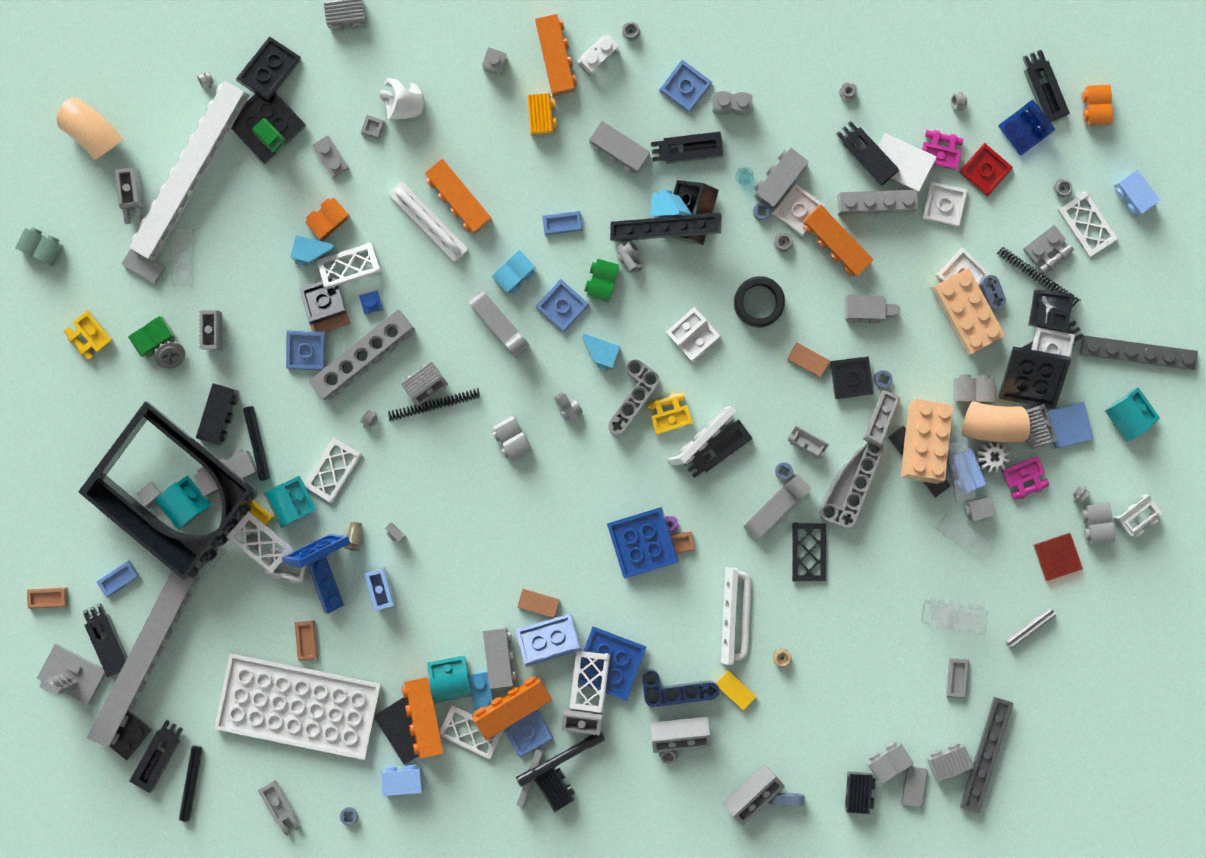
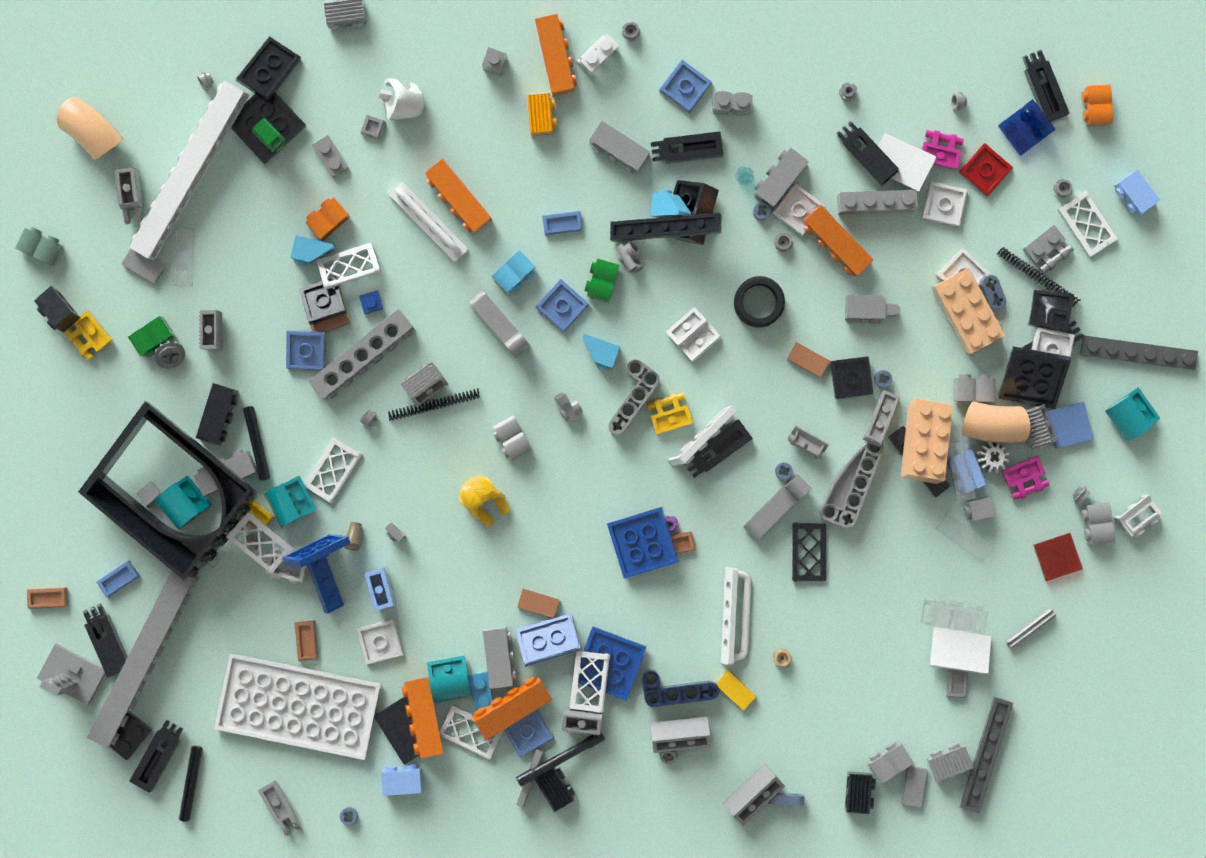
none -> black brick [34,286,81,333]
none -> white tile [356,618,404,666]
none -> yellow hair [459,476,510,527]
none -> white tile [930,627,991,675]

